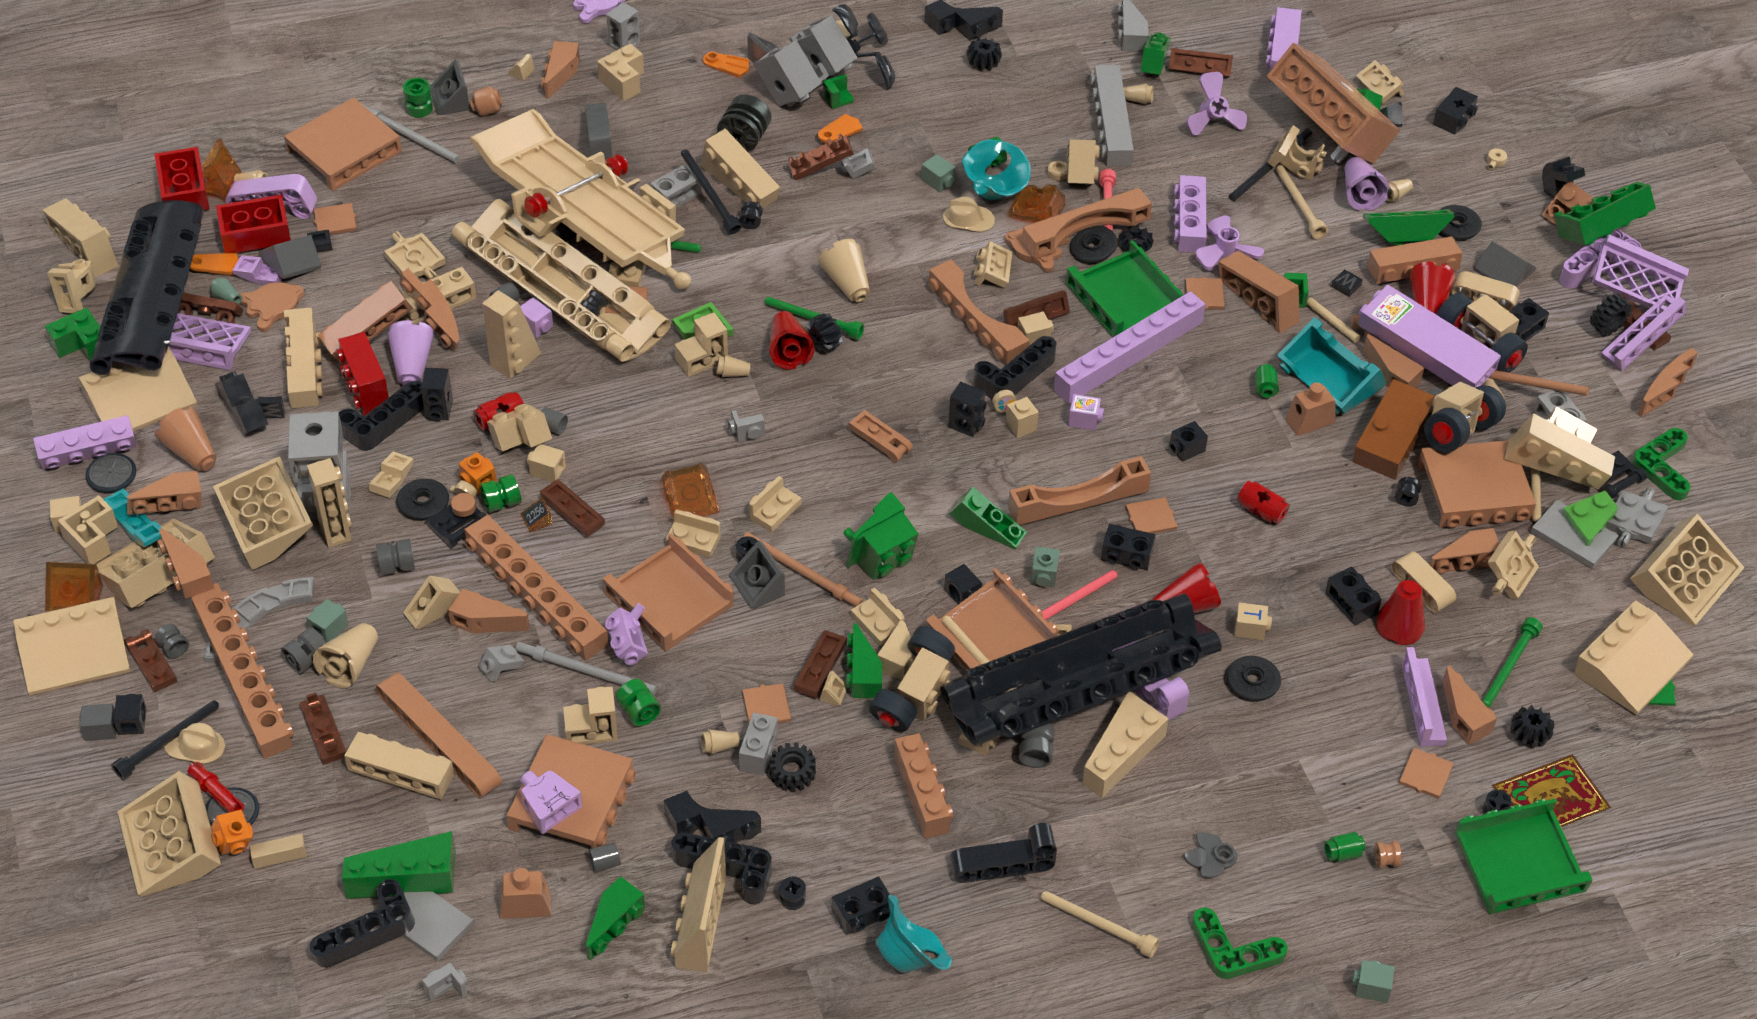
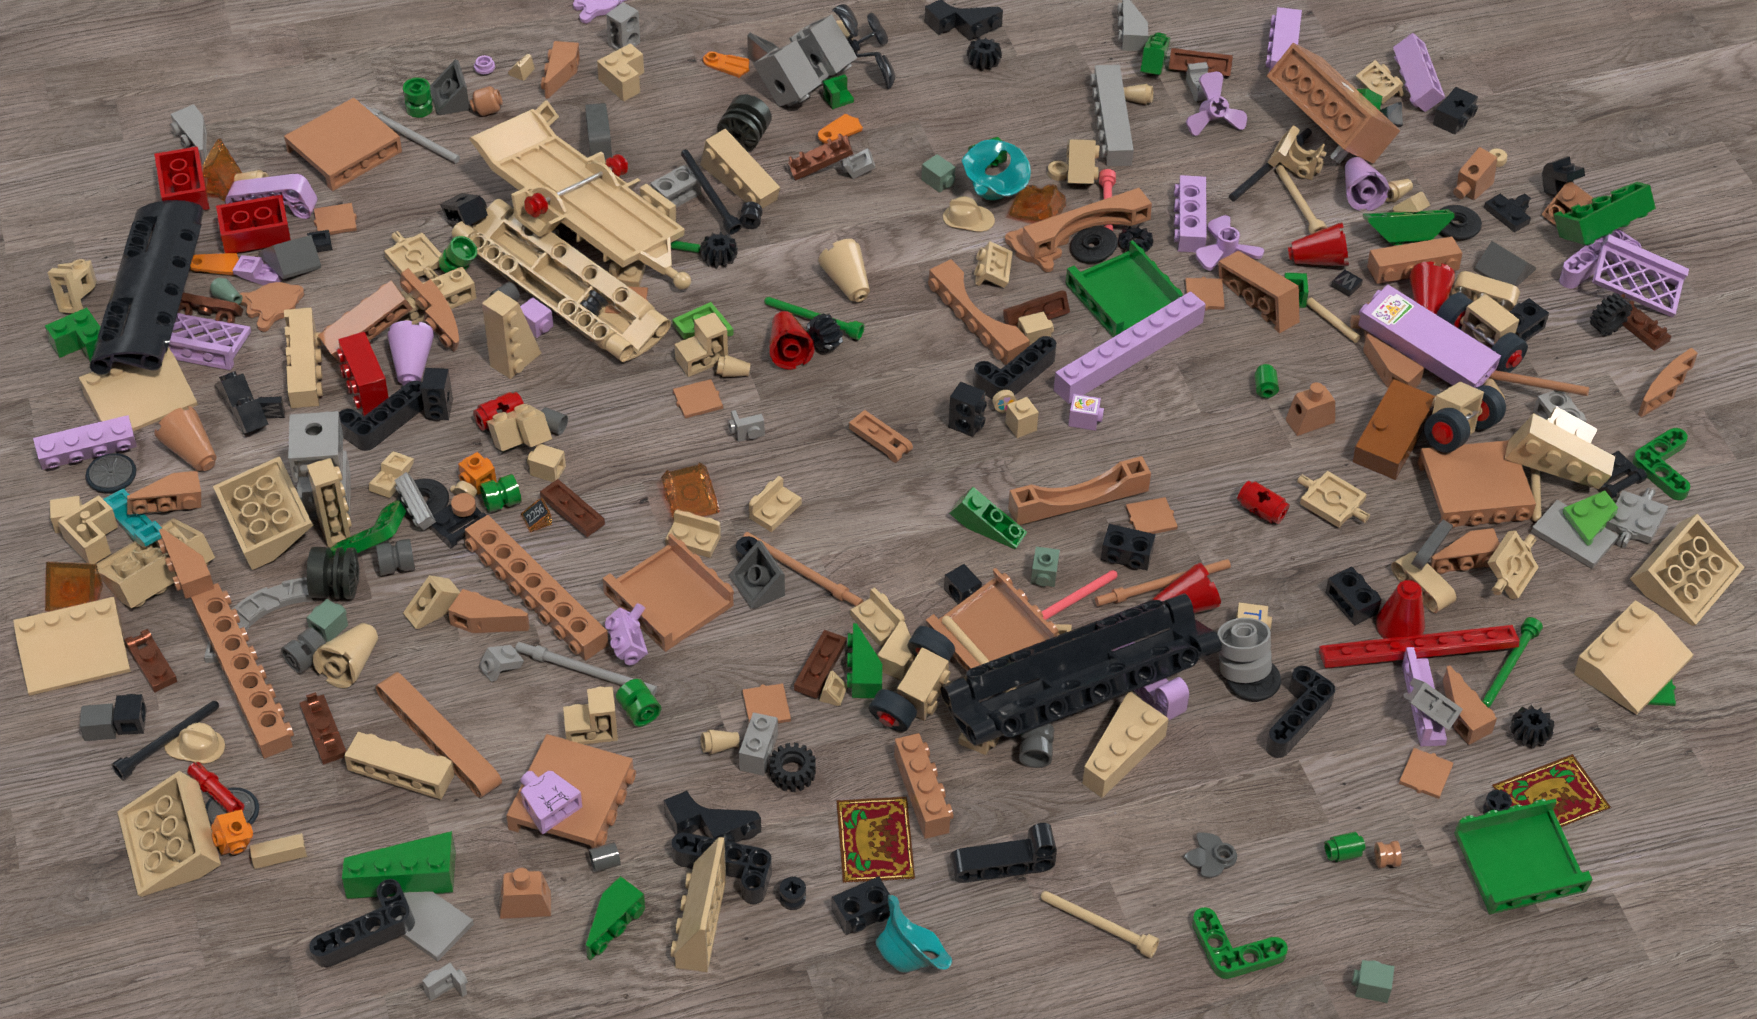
tan wedge [42,198,118,278] -> none
dark grey wheel [155,624,189,658] -> none
green piece [843,492,918,580] -> none
black brick [1169,421,1208,462] -> none
teal windscreen [1277,317,1386,414] -> none
black wheel [1395,477,1422,507] -> none
lavender fence [1601,294,1686,371] -> none
none -> light grey slope [170,104,207,166]
none -> pearl dark grey wheel [307,547,360,599]
none -> green beam [331,500,406,556]
none -> light grey piece [394,472,436,530]
none -> green wheel [439,236,477,273]
none -> black brick [440,193,488,226]
none -> lavender plate [474,55,495,75]
none -> tan slope [535,100,559,126]
none -> nougat piece [673,379,723,418]
none -> black gear [700,232,738,268]
none -> sticker [836,796,915,883]
none -> nougat bar [1095,559,1231,606]
none -> light grey leg [1186,62,1208,101]
none -> light grey wheel [1218,618,1272,683]
none -> black beam [1266,665,1335,758]
none -> red cone [1288,223,1349,267]
none -> tan plate [1297,471,1370,528]
none -> red tile [1319,625,1520,668]
none -> lavender brick [1393,33,1445,112]
none -> tan slope [1393,192,1430,212]
none -> light grey hinge [1404,678,1463,730]
none -> dark grey beam [1411,519,1453,571]
none -> nougat torso [1453,147,1498,200]
none -> black hinge [1484,193,1531,233]

